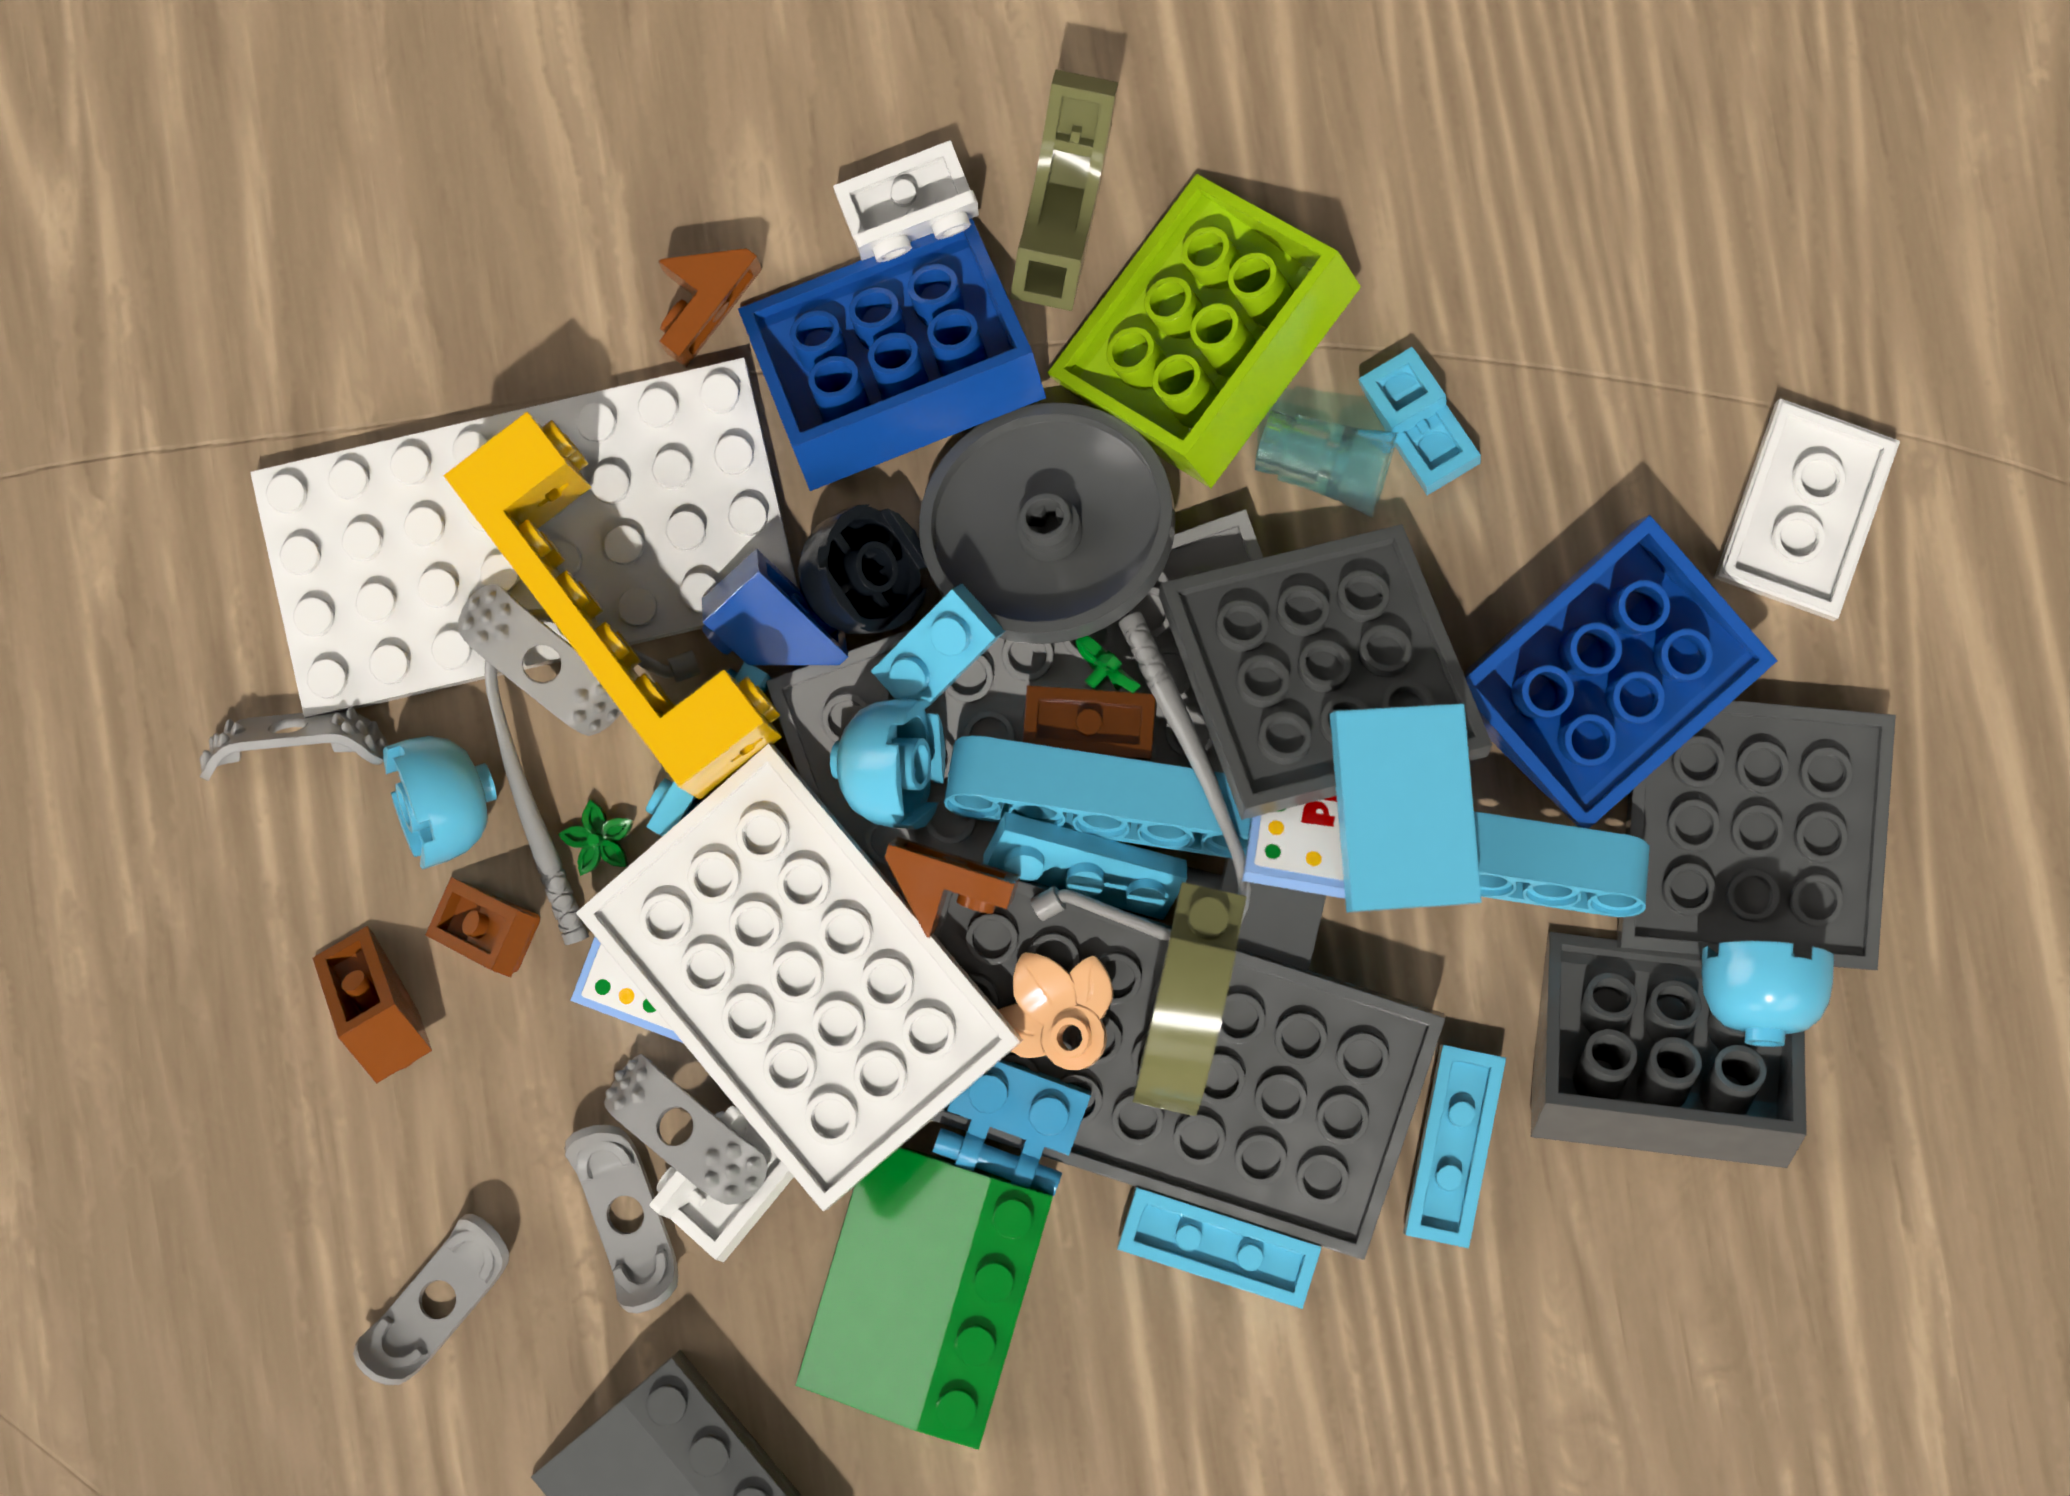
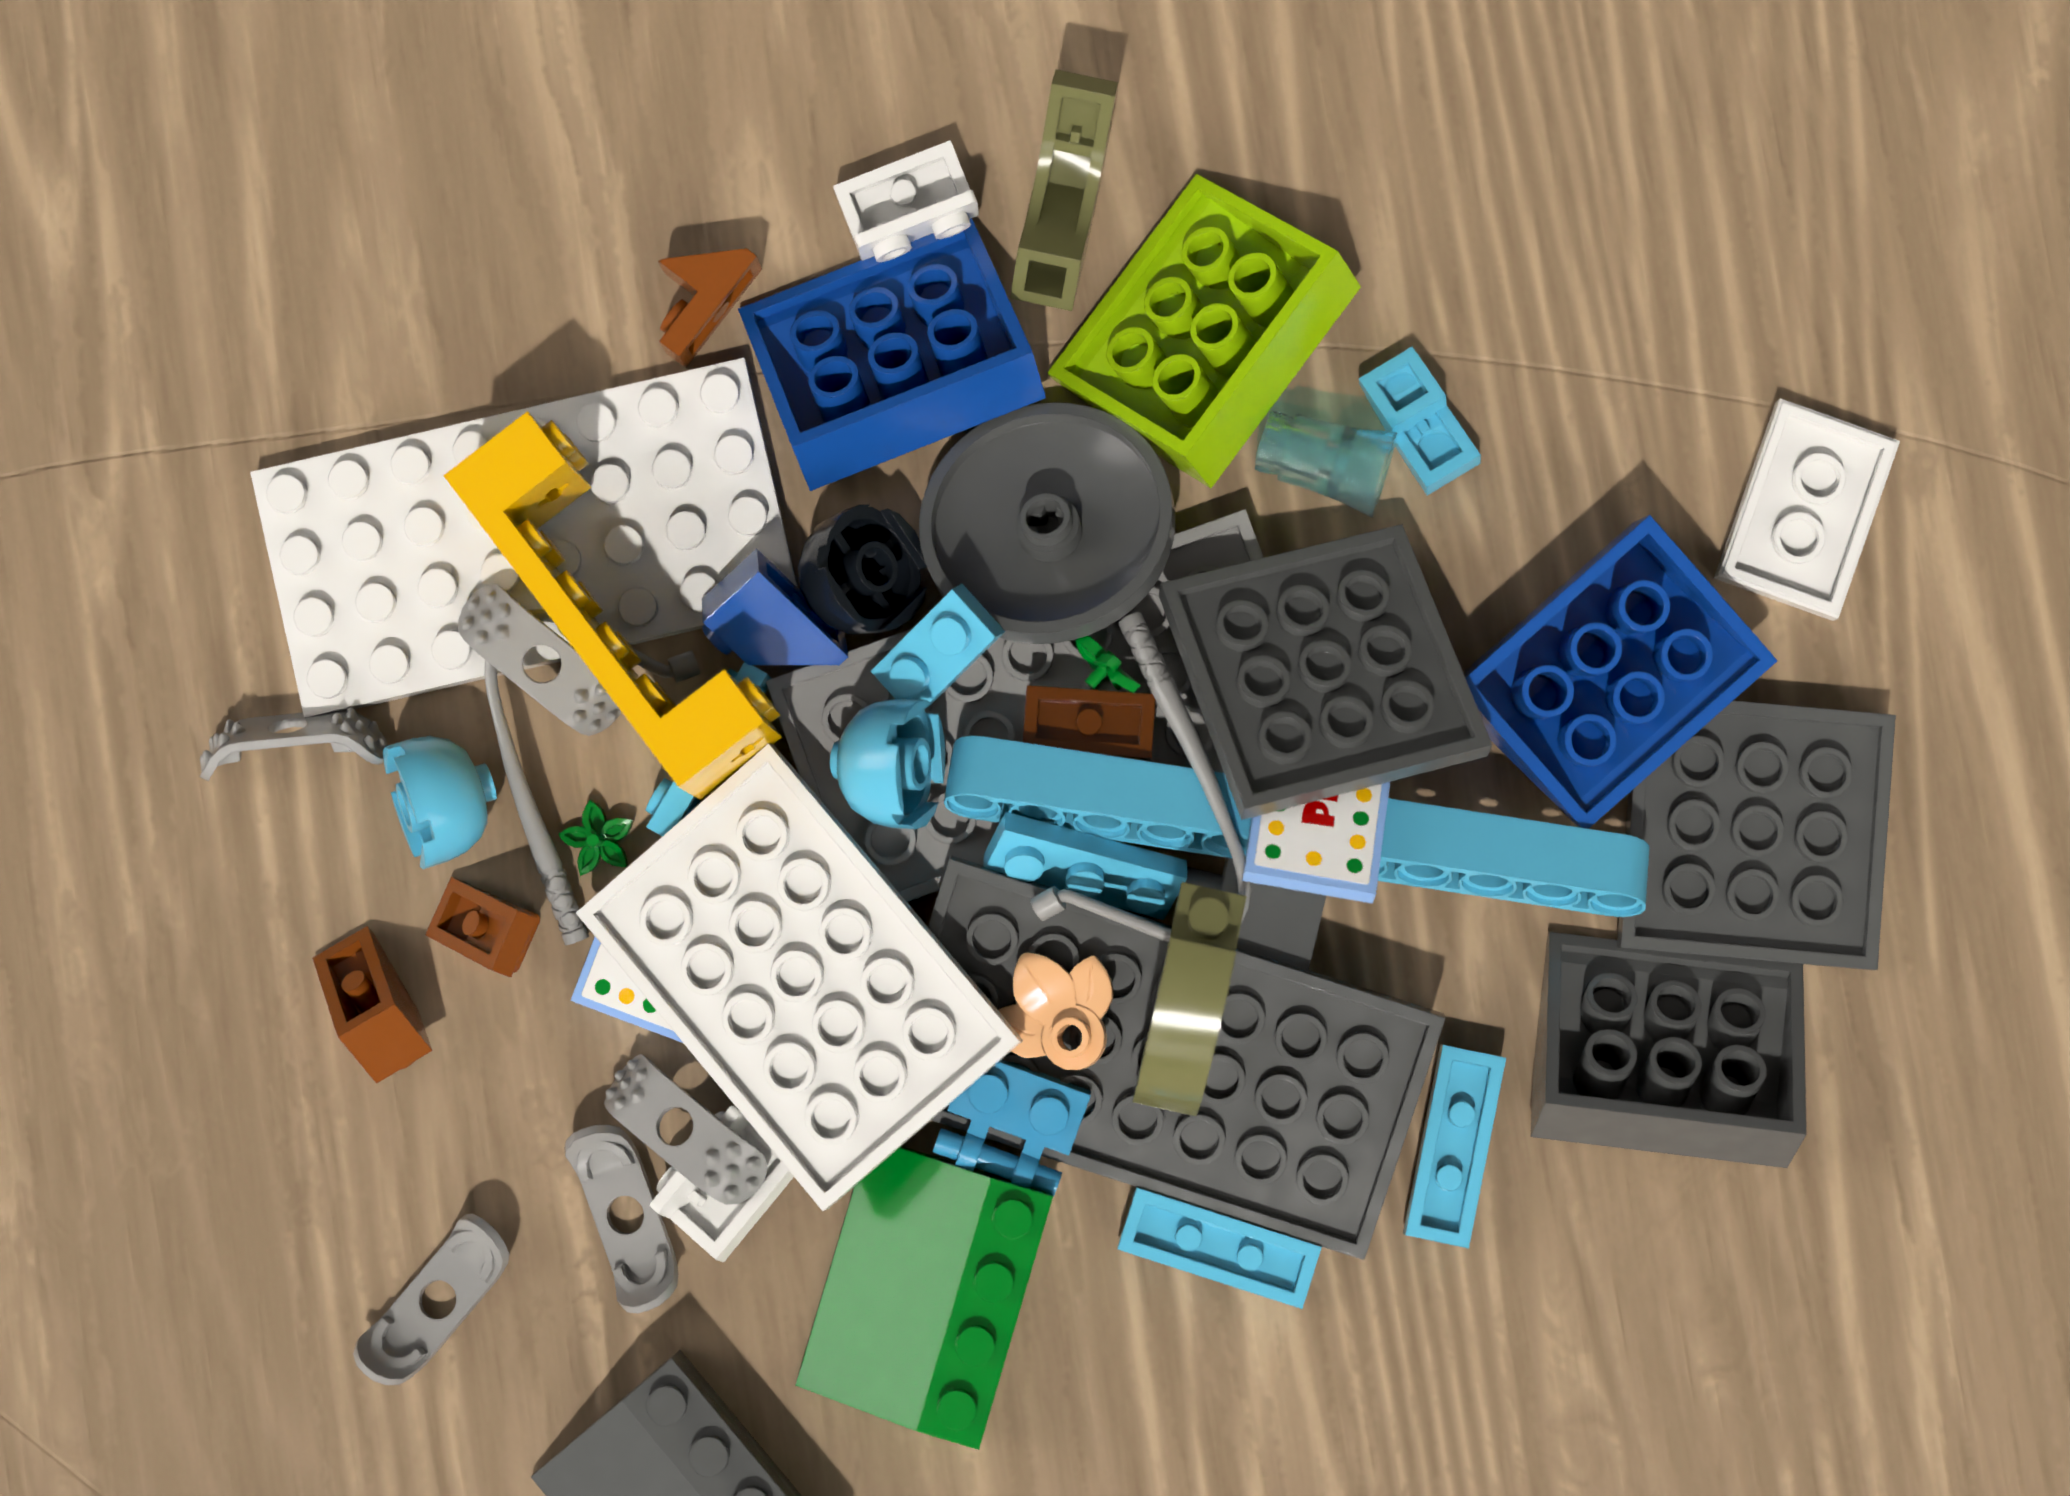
dark orange slope [885,837,1020,938] -> none
medium azure tile [1330,704,1482,913] -> none
medium azure cylinder [1701,941,1834,1047] -> none

